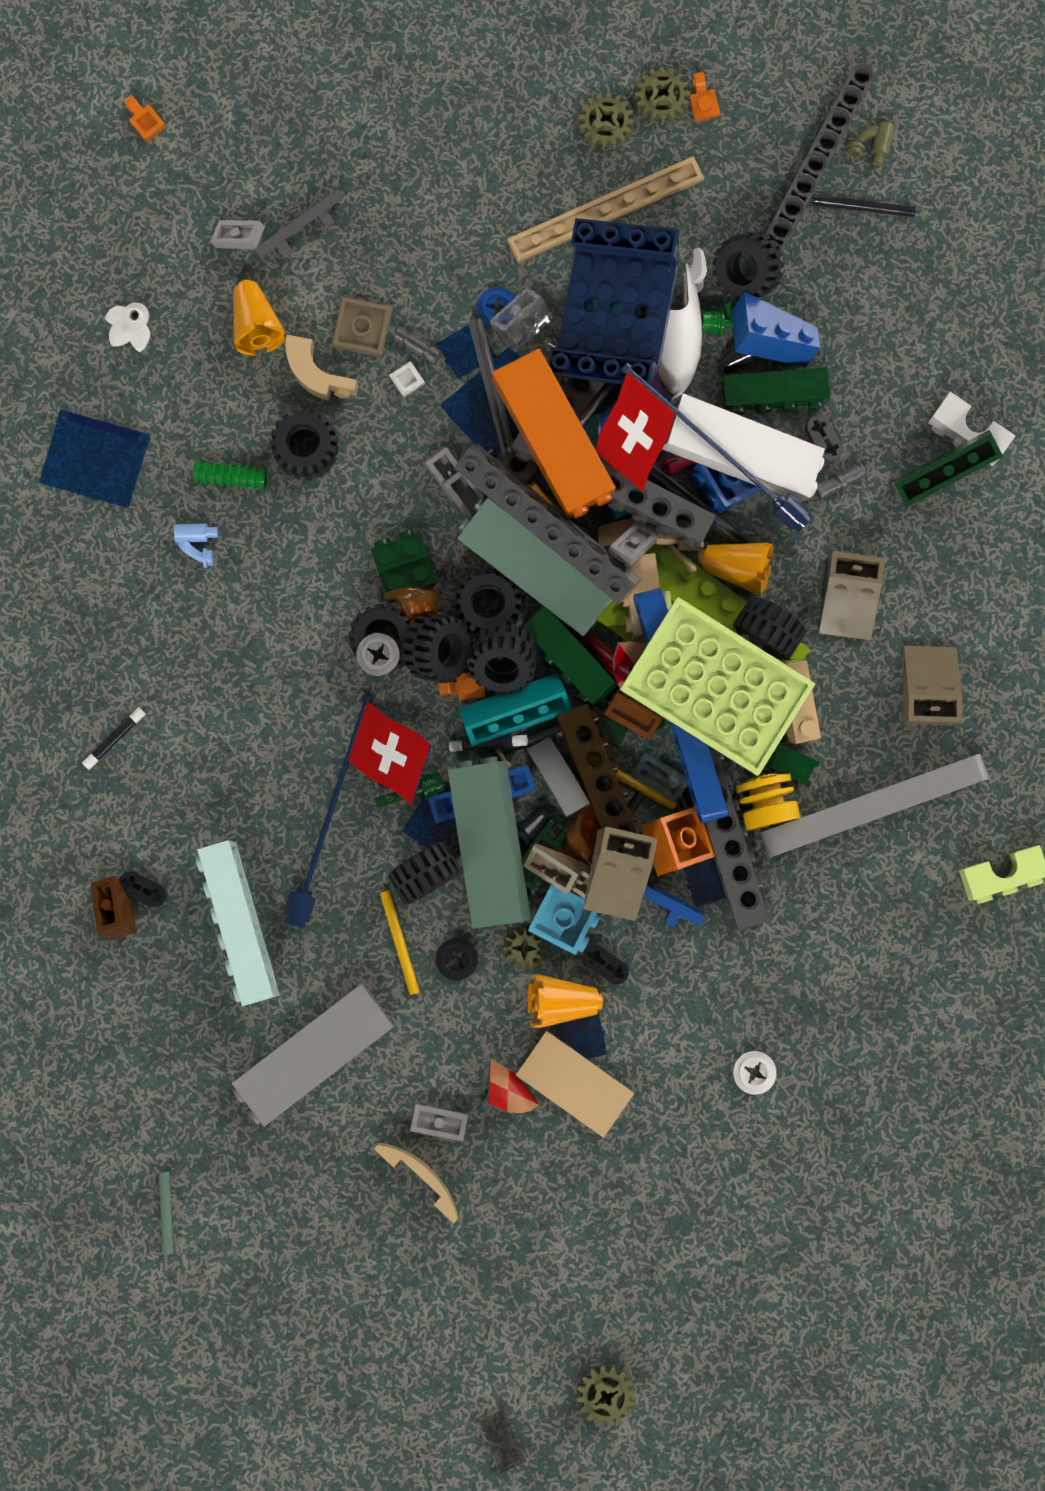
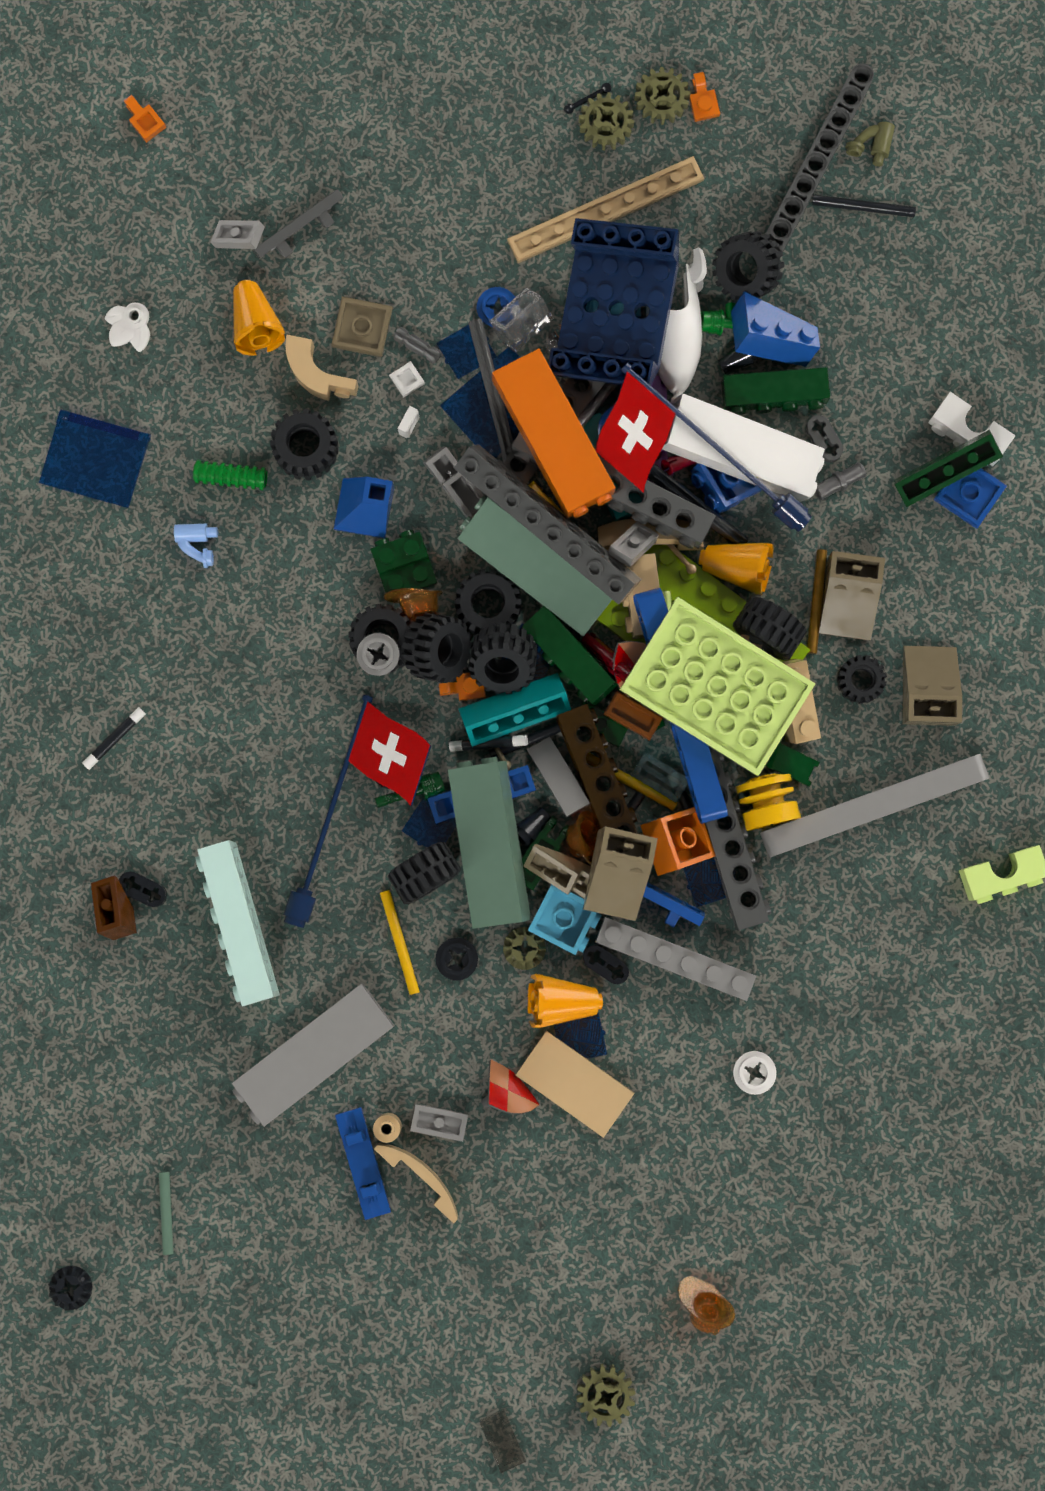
none -> black gear [48,1266,93,1311]
none -> blue slope [334,477,394,539]
none -> blue hinge [335,1107,391,1220]
none -> tan brick [373,1113,402,1143]
none -> white tile [398,406,420,438]
none -> black hinge [564,83,612,114]
none -> light grey brick [595,917,756,1001]
none -> clear orange piece [678,1276,735,1335]
none -> pearl gold bar [807,549,827,654]
none -> black tyre [837,655,887,704]
none -> blue tile [934,468,1007,529]

